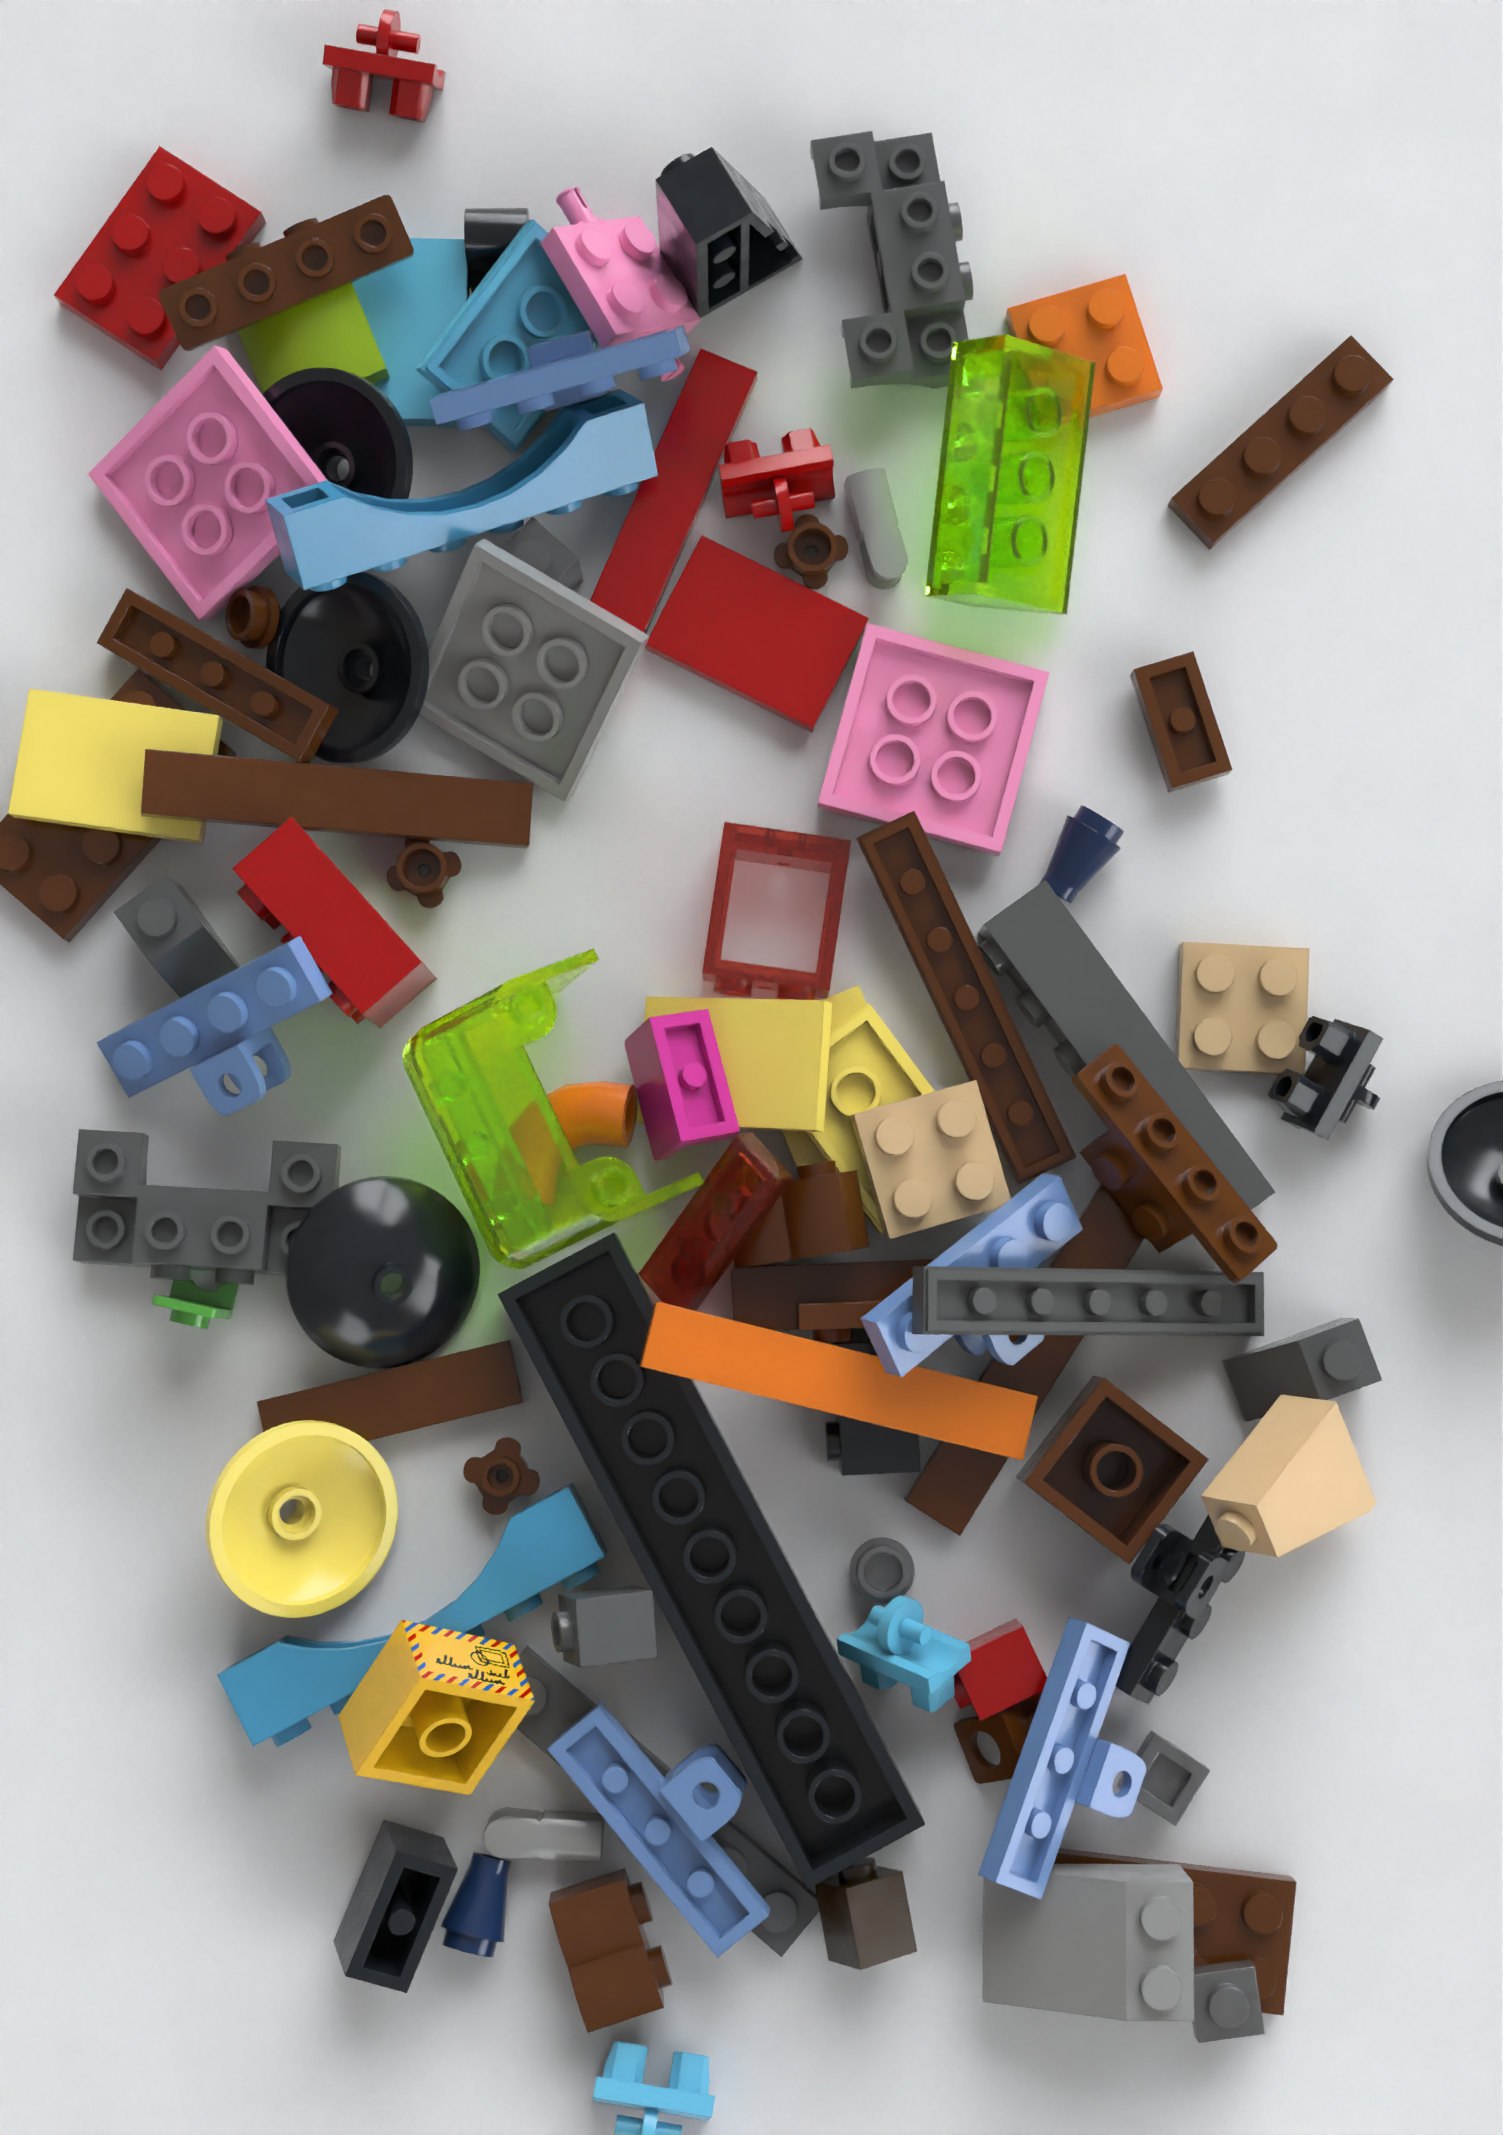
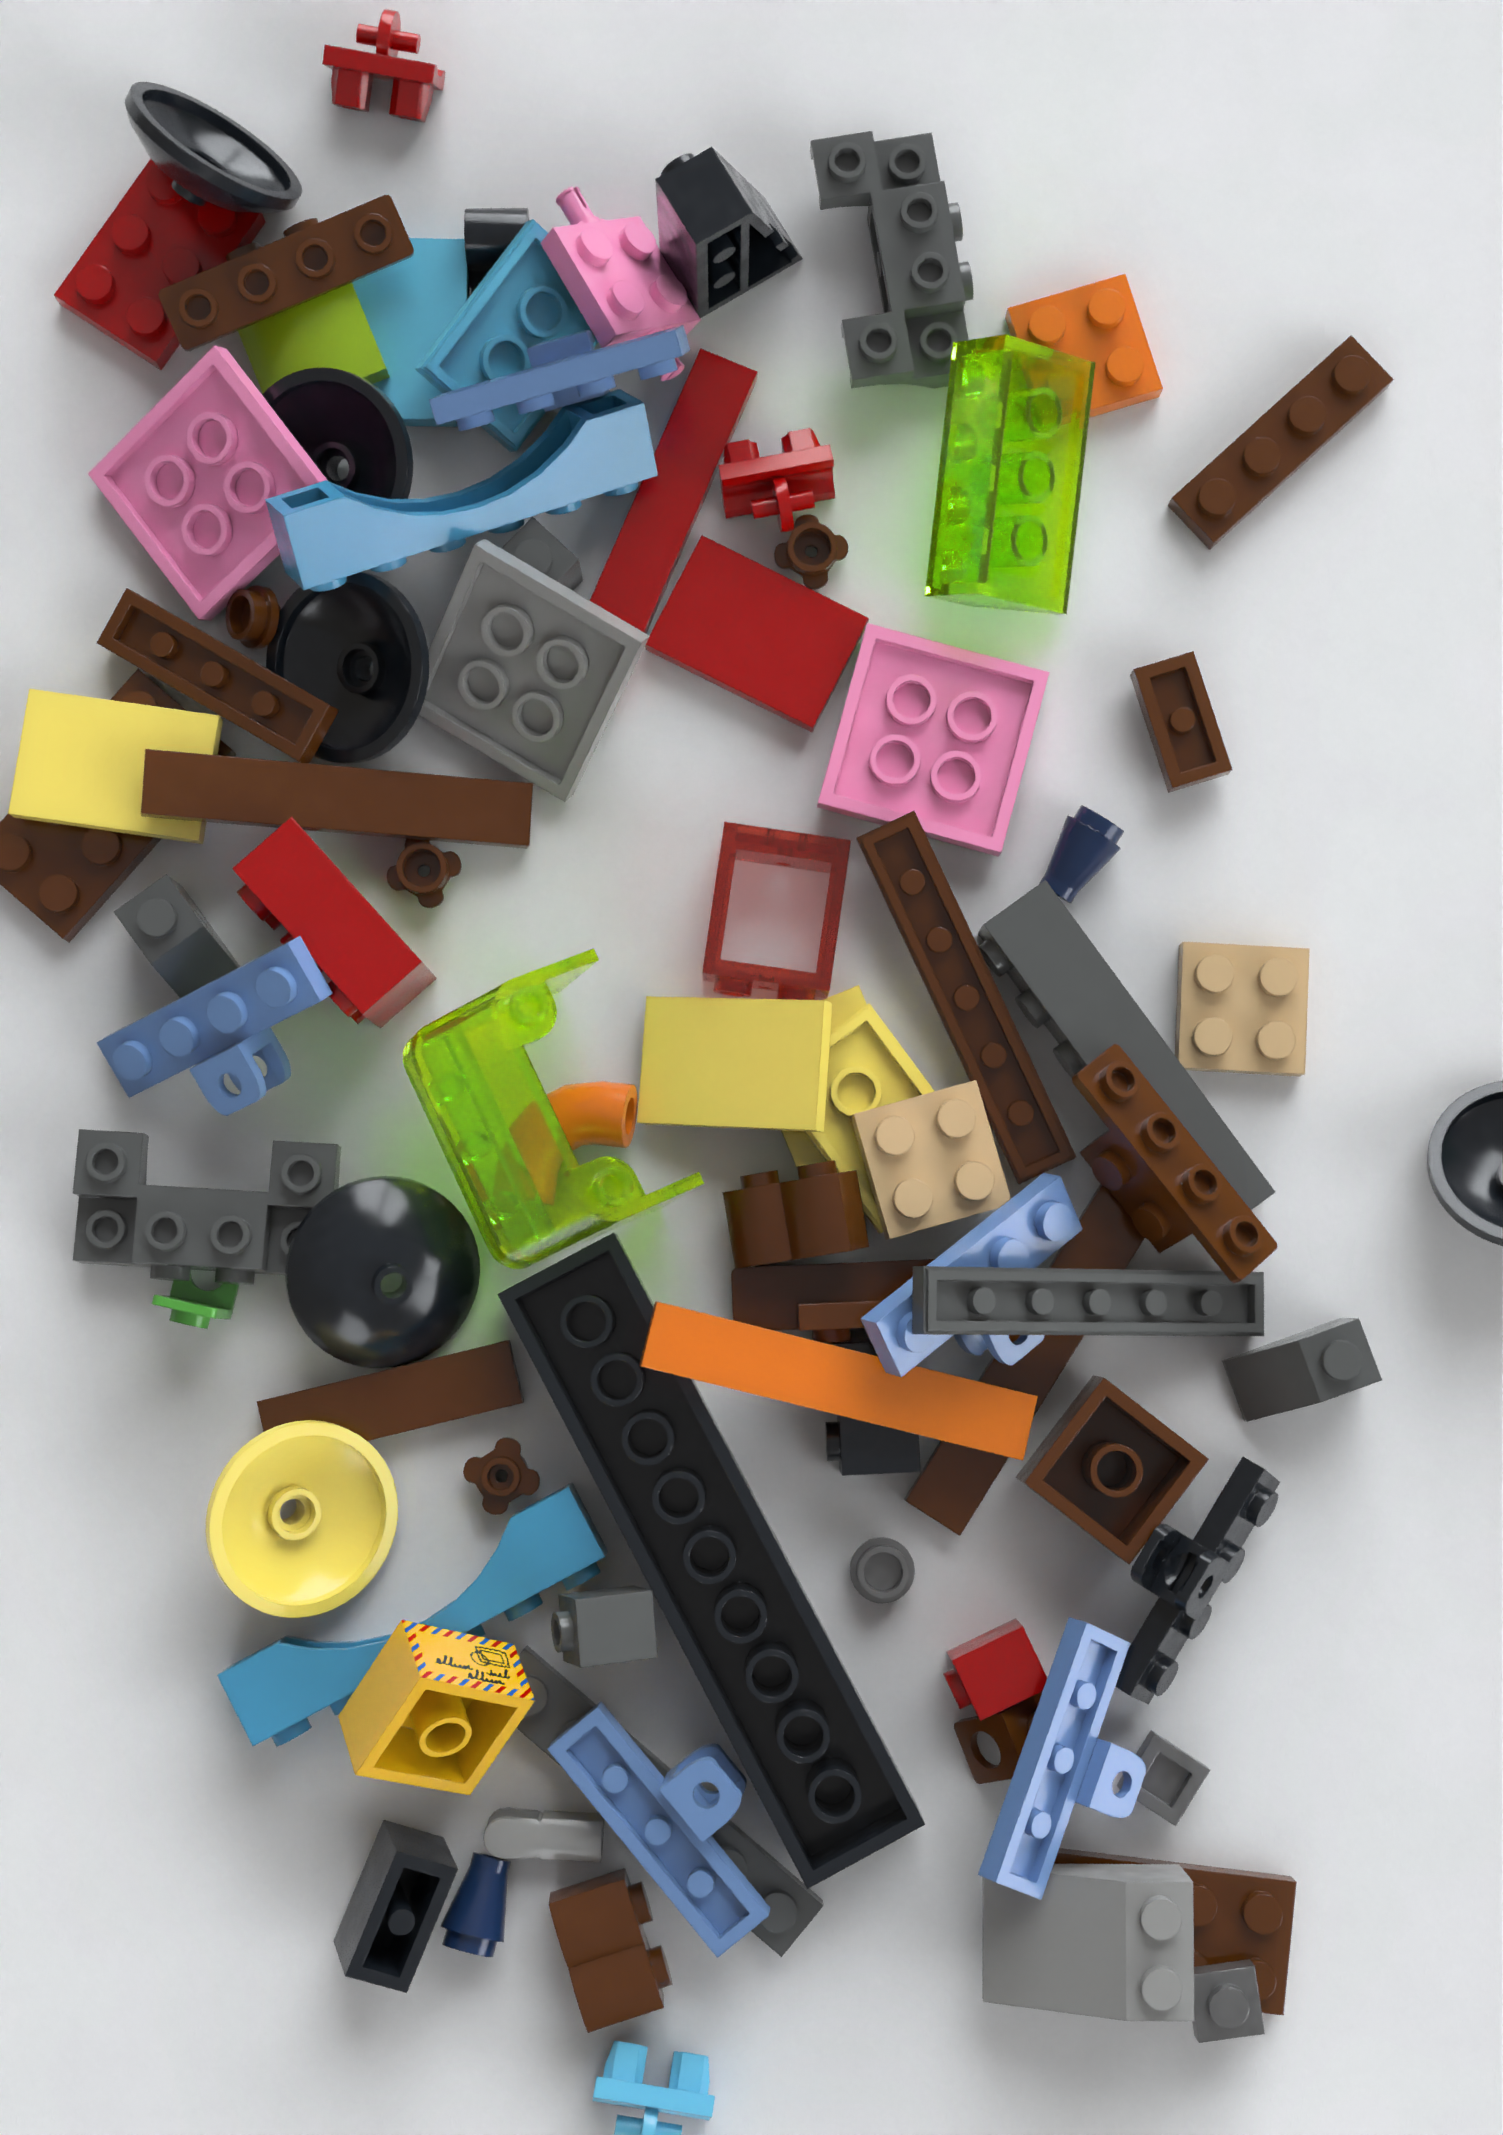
dark pink panel [624,1009,740,1161] -> none
clear red plate [638,1132,793,1311] -> none
dark brown brick [815,1857,917,1970] -> none
medium azure hips [837,1595,971,1713] -> none
light grey bar [844,468,908,589] -> none
tan slope [1201,1394,1376,1557] -> none
black hips [1268,1016,1384,1140] -> none
none -> black dish [125,82,302,213]

